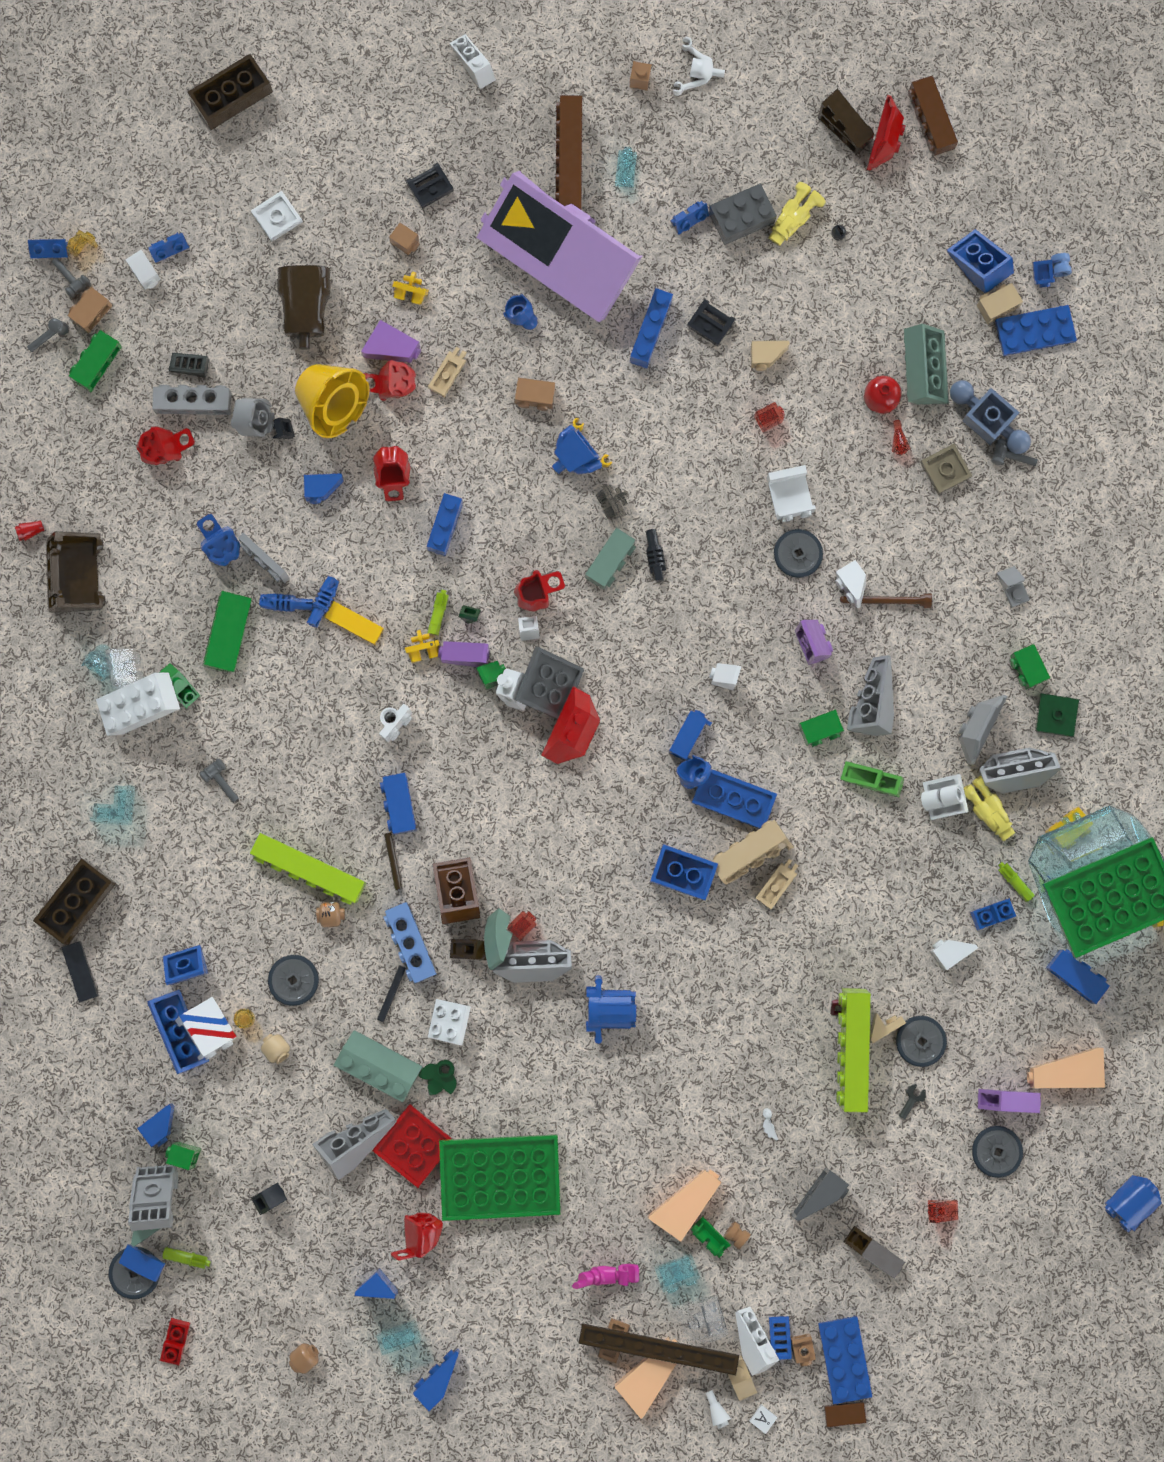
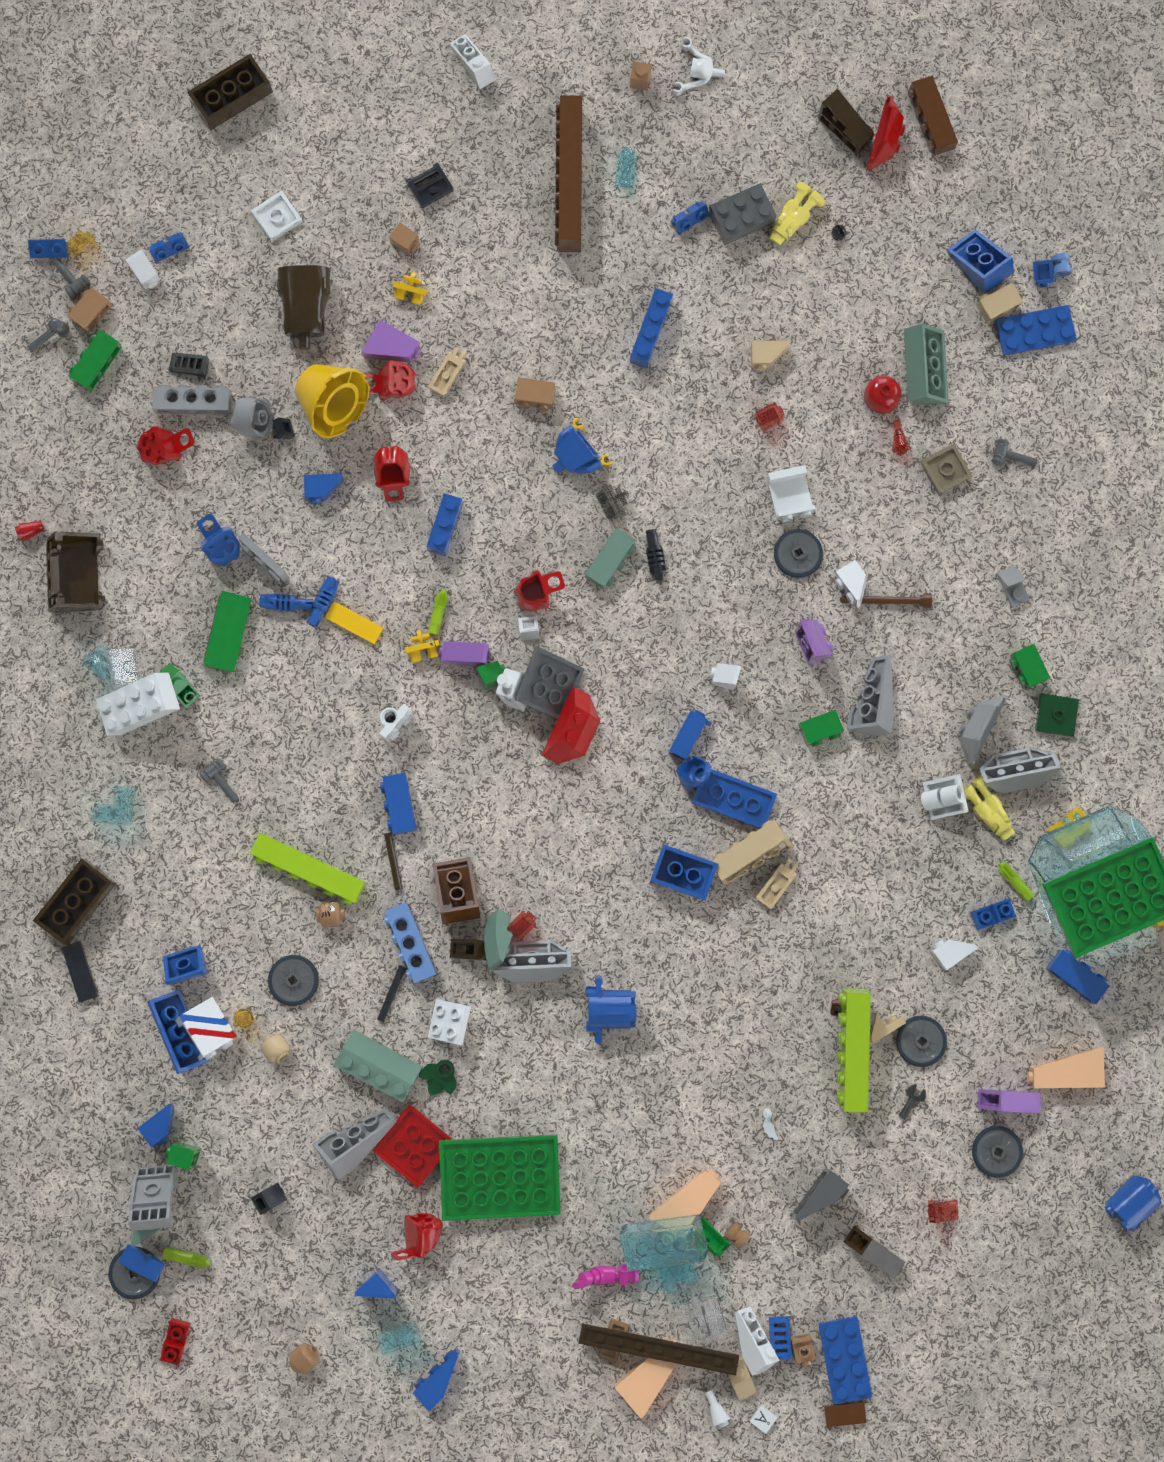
dark green slope [458,605,481,624] -> none
lavender piece [476,171,642,322] -> none
blue piece [503,294,538,330] -> none
black plate [687,299,736,347] -> none
bright green slope [841,761,904,798] -> none
sand blue brick [950,380,1031,454] -> none
none -> clear light blue brick [619,1214,709,1271]

